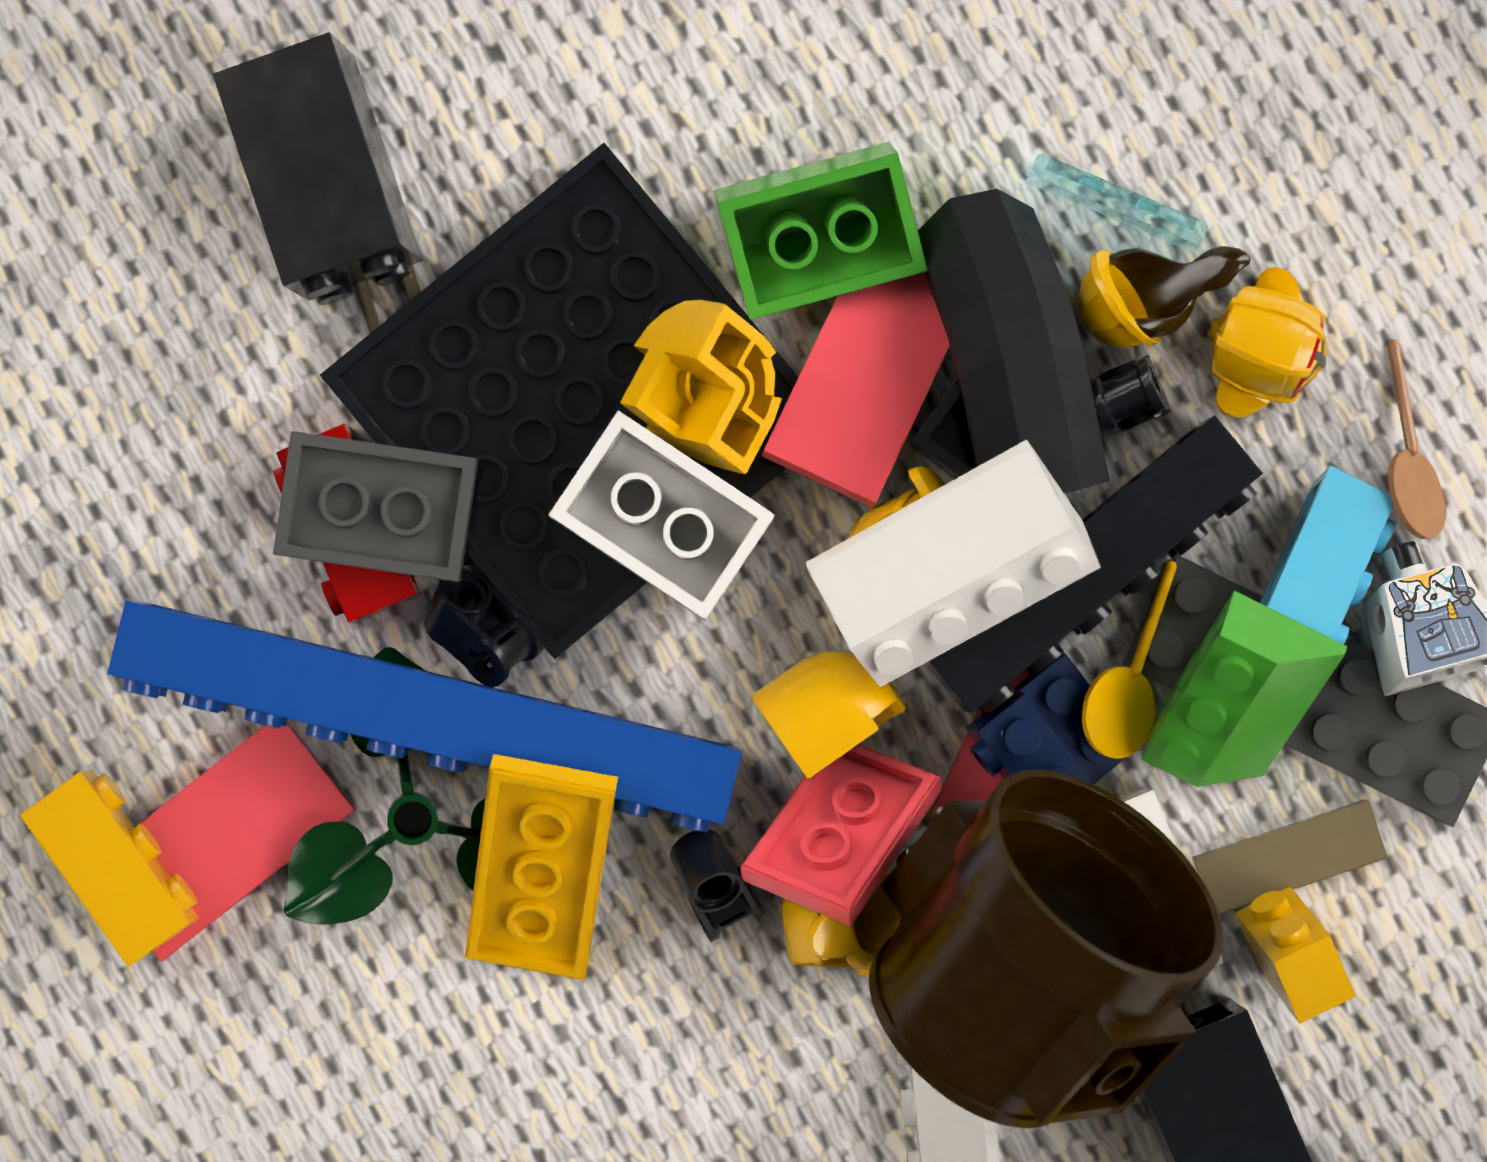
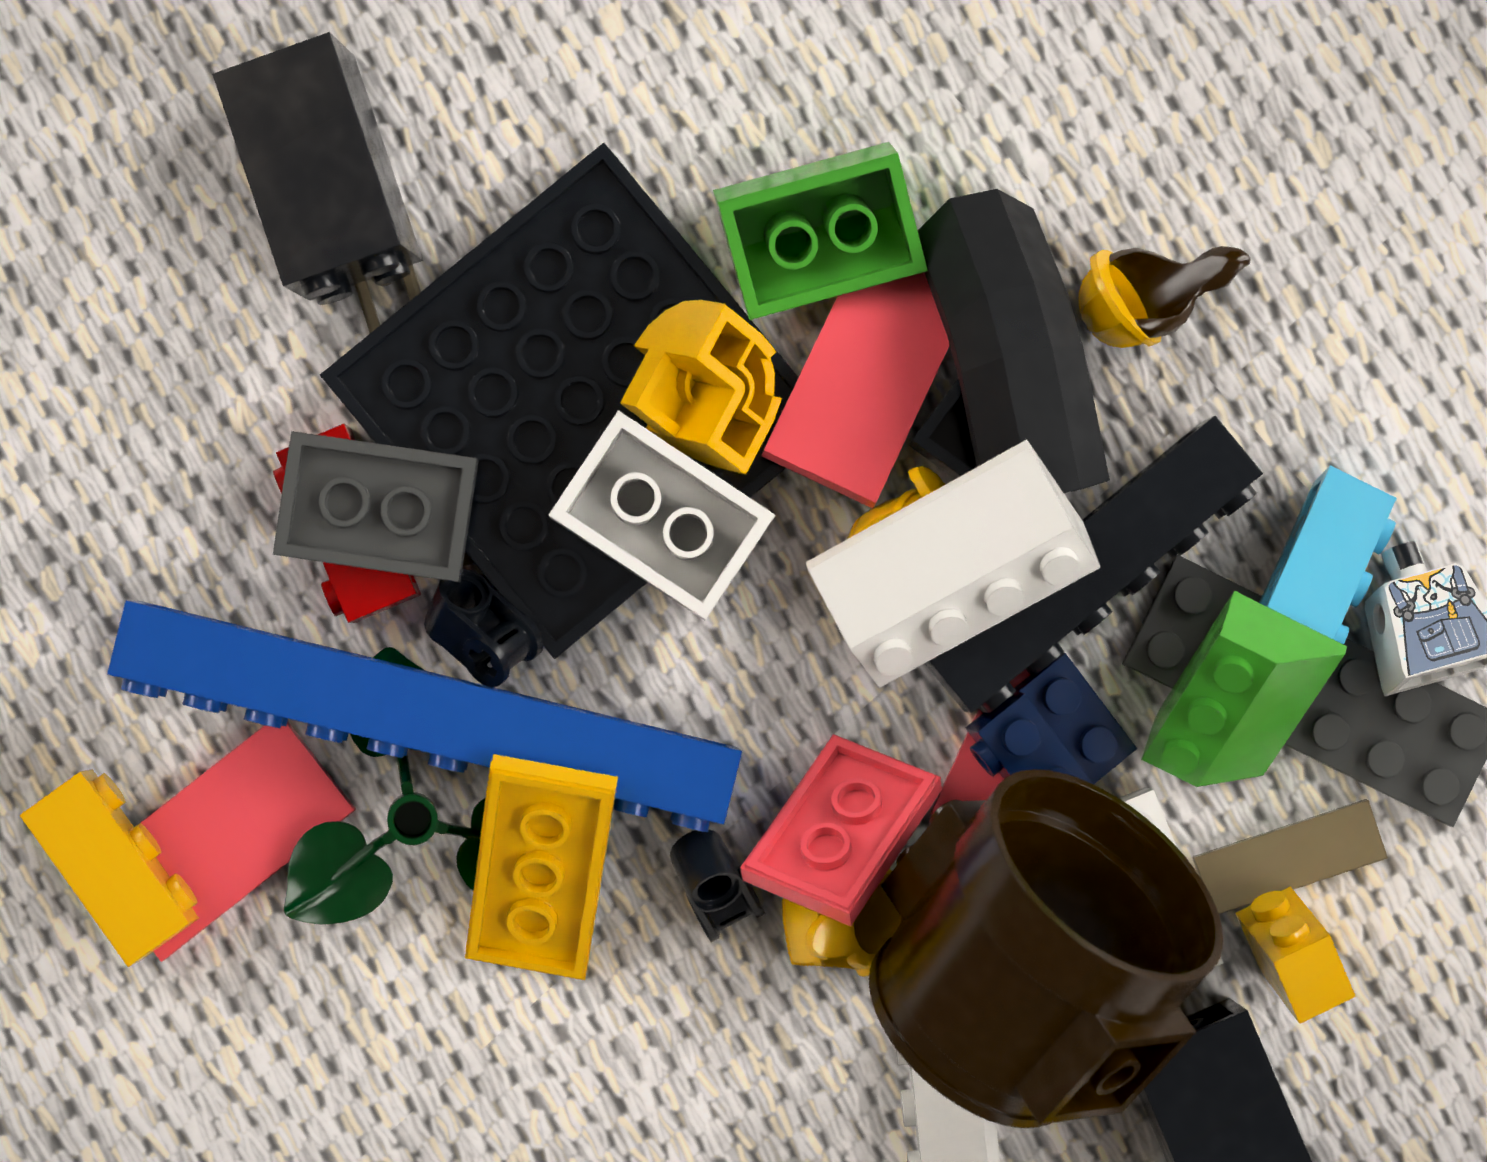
yellow brick [750,650,908,779] -> none
clear light blue tile [1025,154,1208,253] -> none
yellow piece [1082,560,1177,759] -> none
black piece [1090,355,1172,432] -> none
yellow piece [1207,267,1326,418] -> none
medium nougat piece [1387,339,1446,539] -> none

